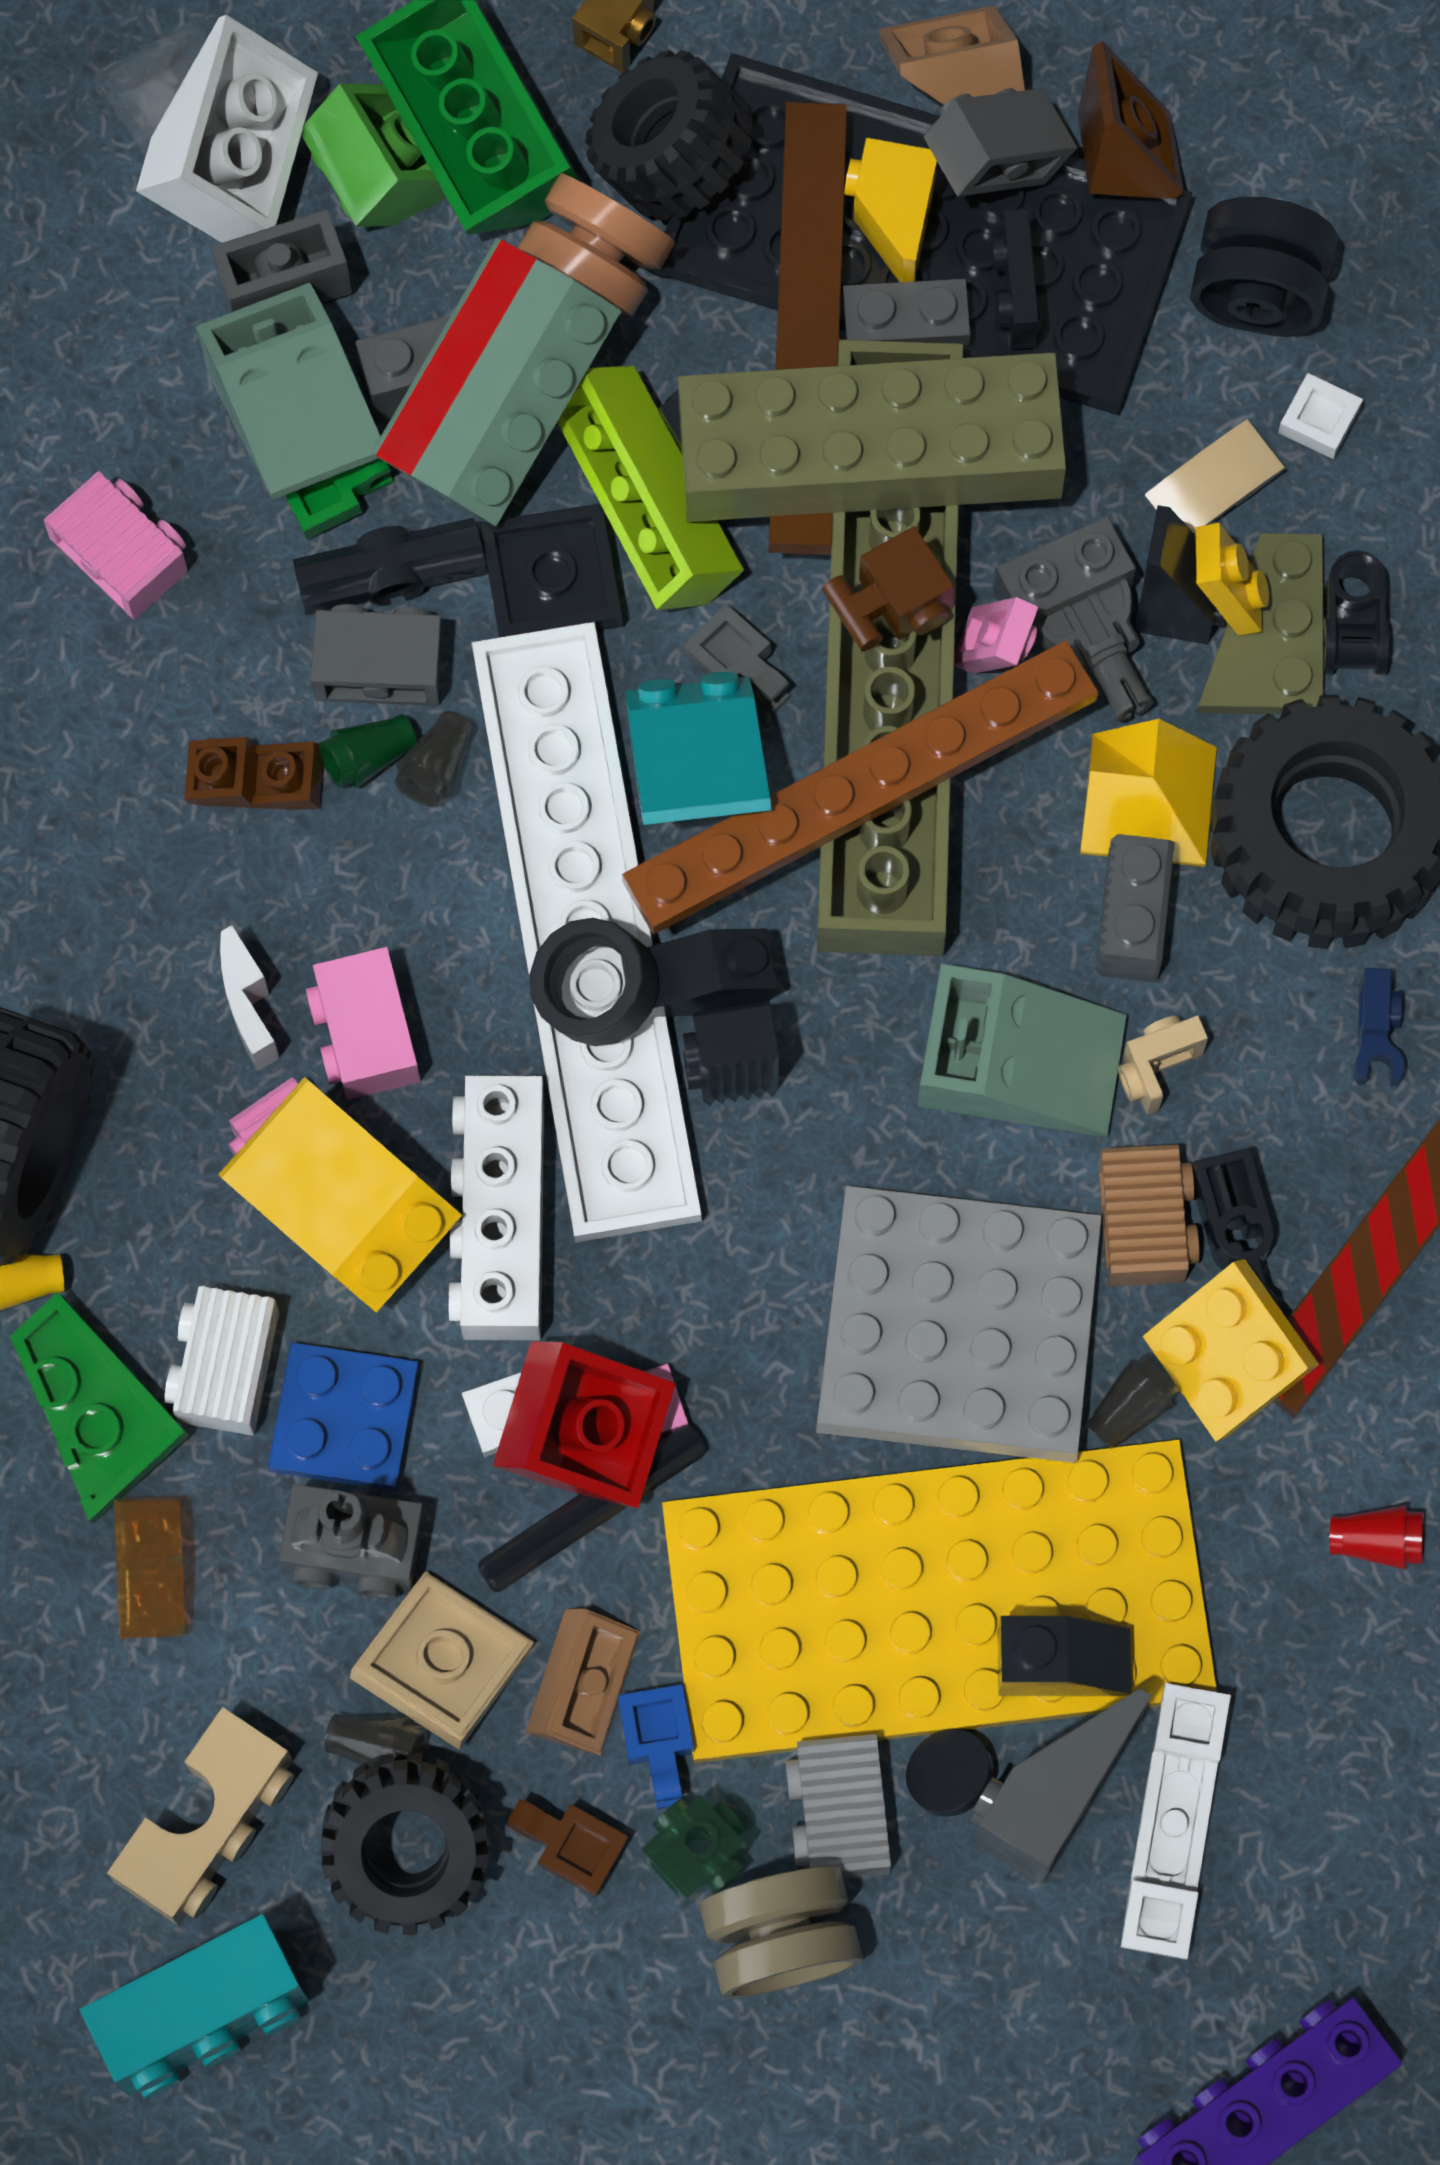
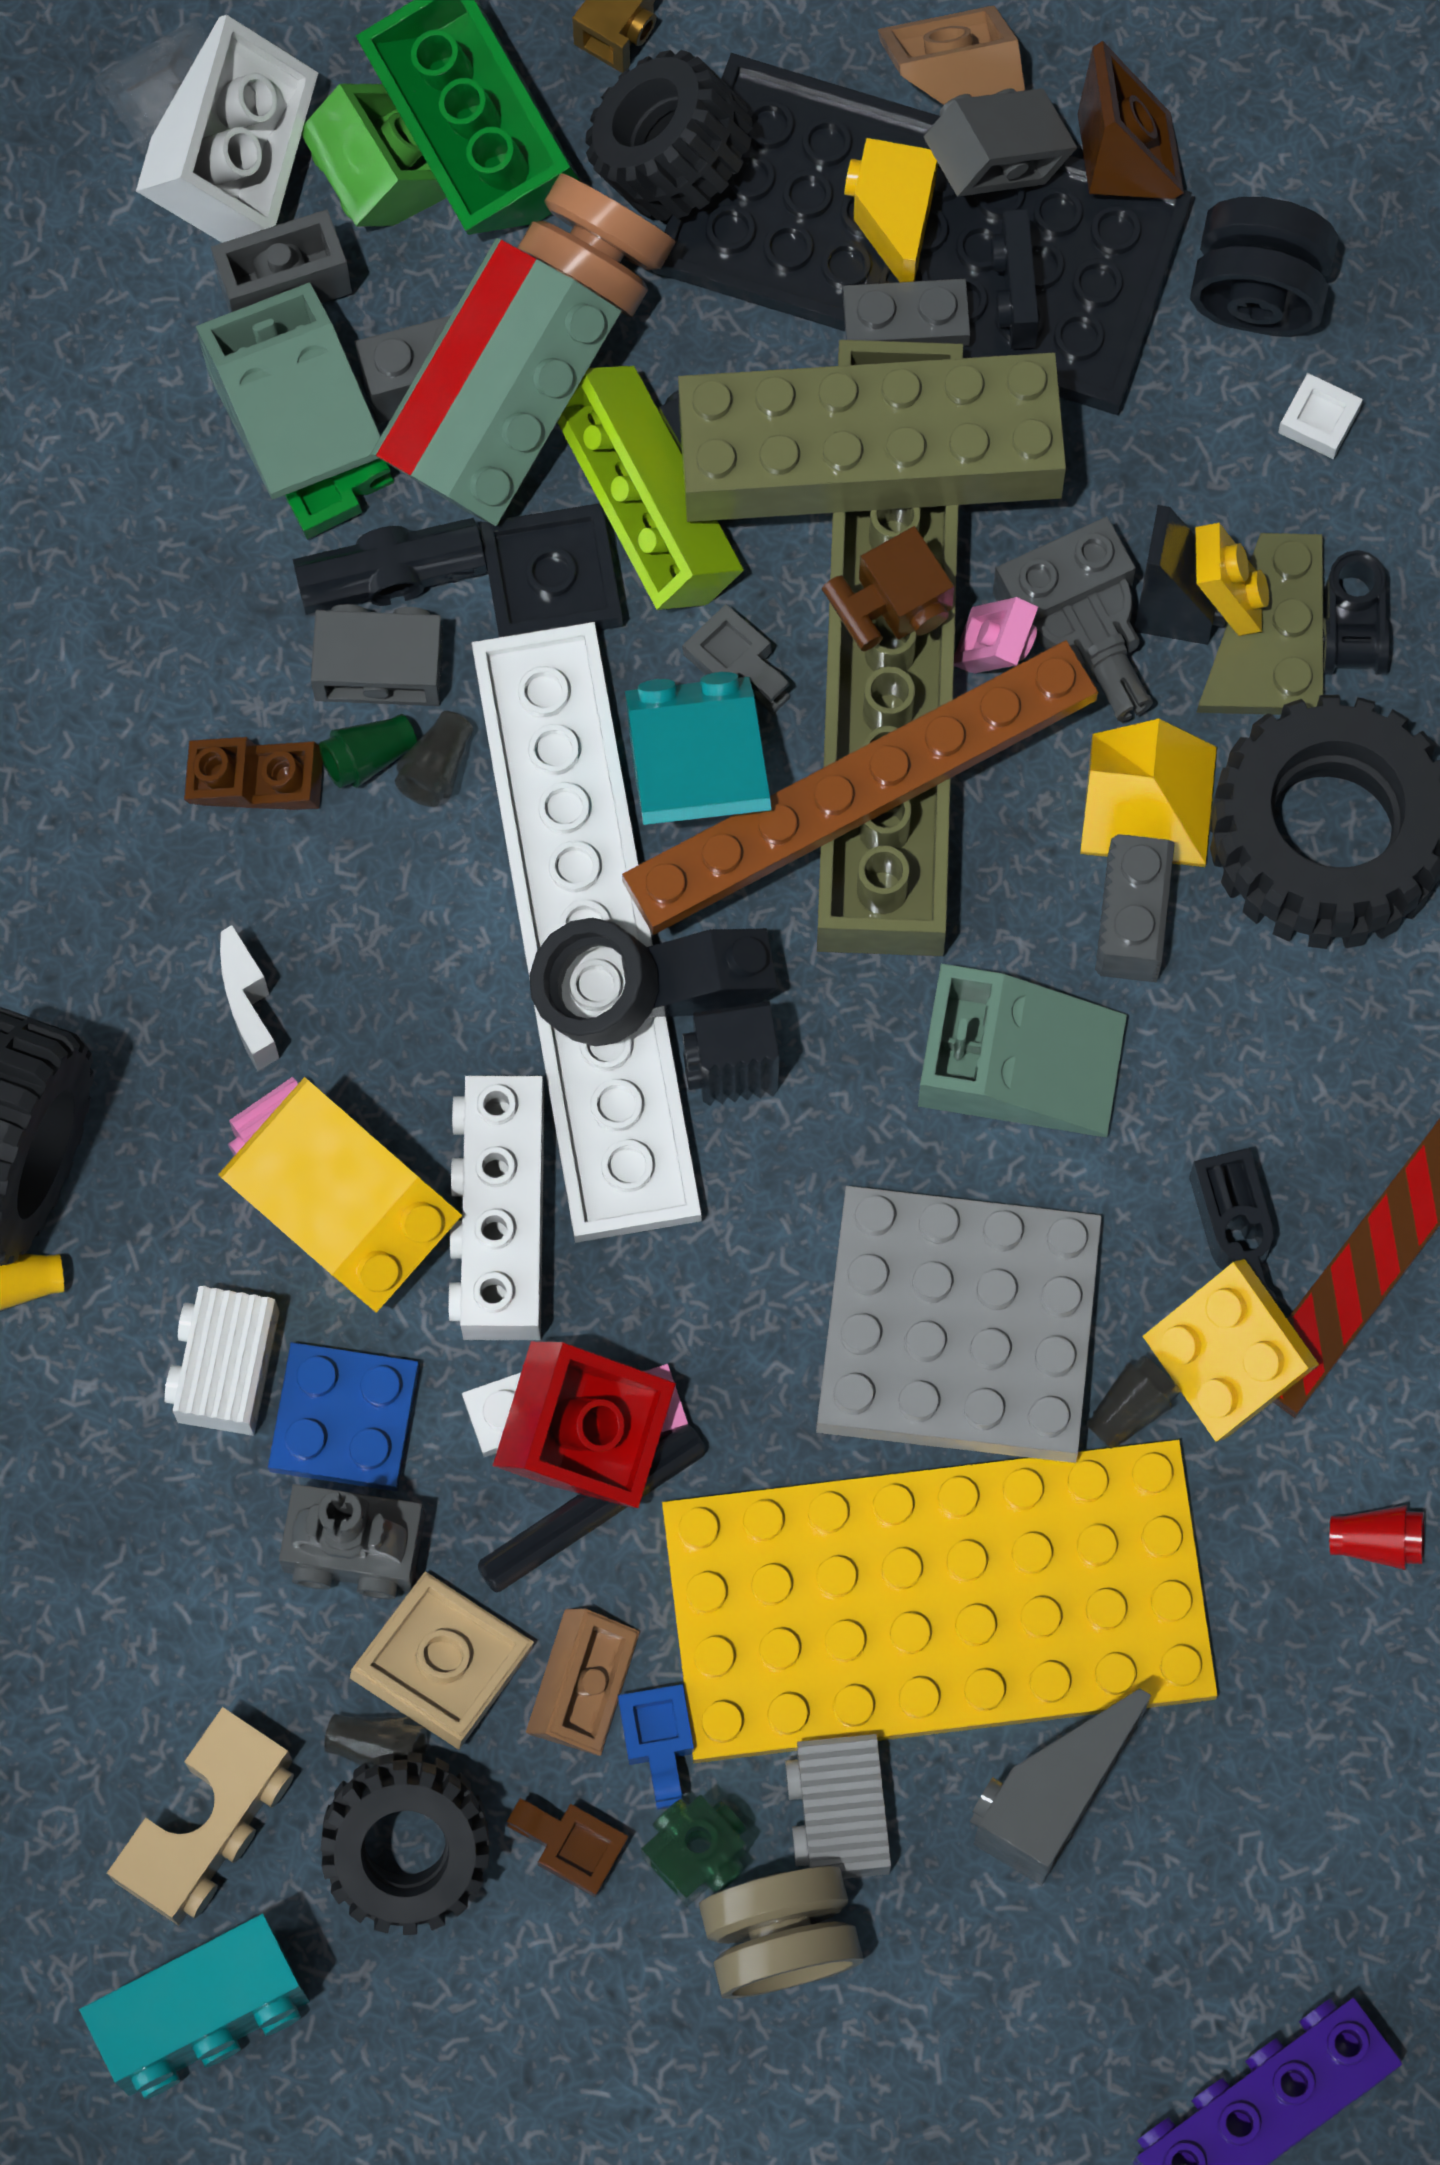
green wing [10,1292,190,1524] -> none
bright pink brick [44,471,188,620] -> none
clear orange slope [113,1497,185,1639] -> none
bright pink brick [306,947,421,1100] -> none
reddish brown tile [768,102,847,555] -> none
black piece [906,1729,993,1817] -> none
black slope [997,1616,1132,1696] -> none
medium nougat brick [1098,1145,1199,1287] -> none
tan bracket [1118,1015,1208,1116] -> none
white slope [1120,1683,1231,1960] -> none
tan slope [1145,419,1286,536] -> none
dark blue plate [1353,968,1405,1087] -> none

